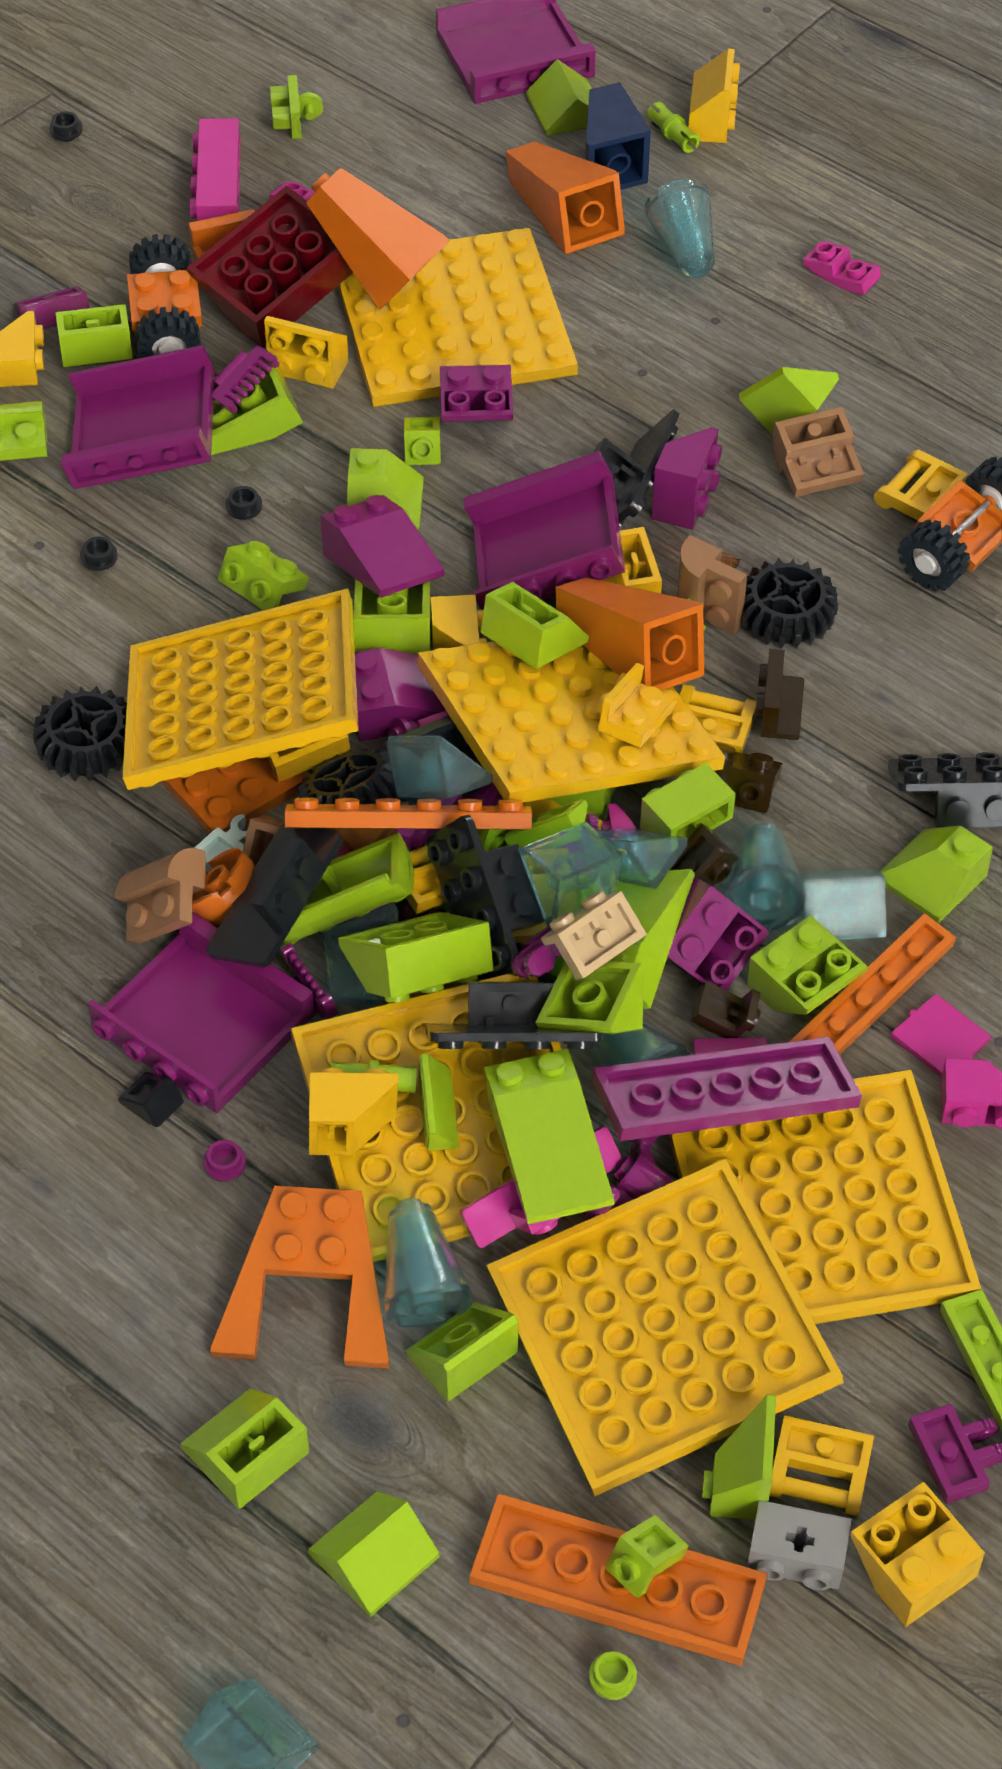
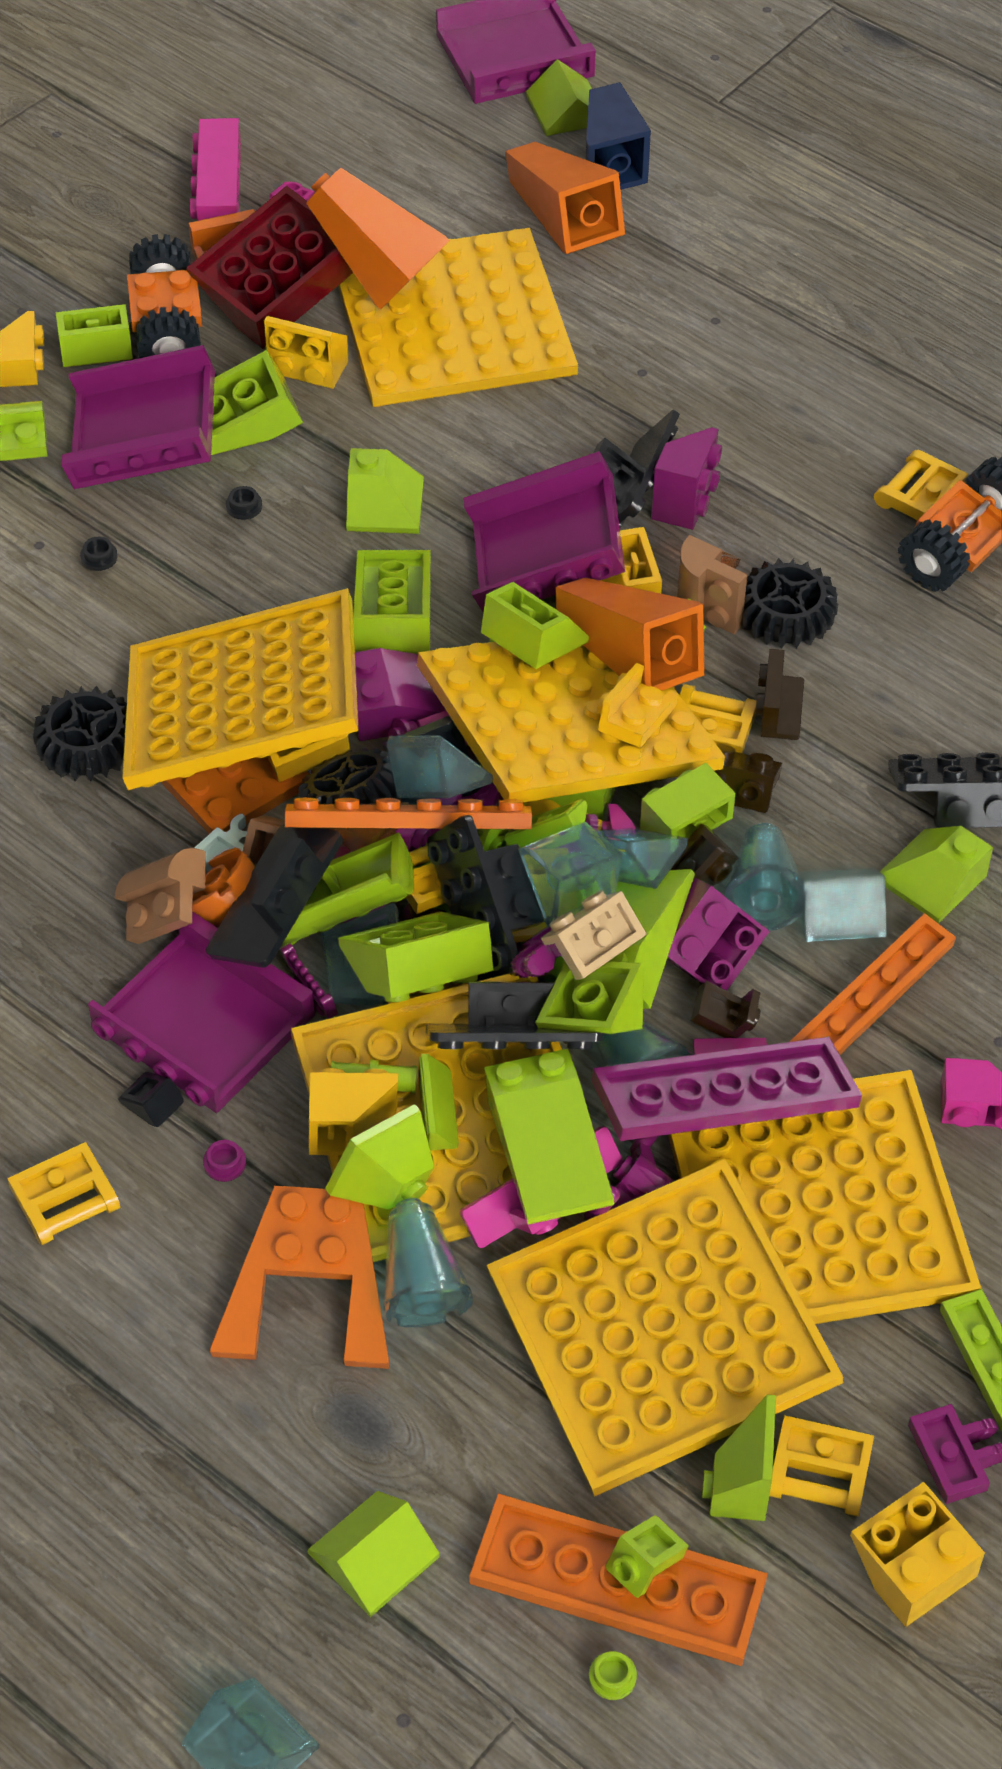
magenta slope [14,286,90,329] -> none
black plate [49,111,83,142] -> none
lime slope [180,1388,309,1510] -> none
magenta piece [211,346,280,413] -> none
lime bracket [218,541,309,610] -> none
lime hips [270,75,323,139] -> none
magenta slope [320,495,445,597] -> none
lime bracket [404,417,441,465] -> none
lime slope [405,1302,518,1402] -> none
yellow slope [430,595,487,650] -> none
magenta slope [440,365,513,422] -> none
clear light blue cone [644,179,715,278] -> none
lime pin [647,102,700,153] -> none
yellow slope [688,48,740,143] -> none
lime slope [739,367,839,436] -> none
lime slope [747,915,868,1015] -> none
light grey brick [747,1500,852,1590] -> none
medium nougat brick [773,407,864,498] -> none
dark pink slope [803,241,881,295] -> none
dark pink piece [891,994,991,1077] -> none
none -> yellow plate [7,1142,121,1246]
none -> lime slope [325,1104,434,1210]

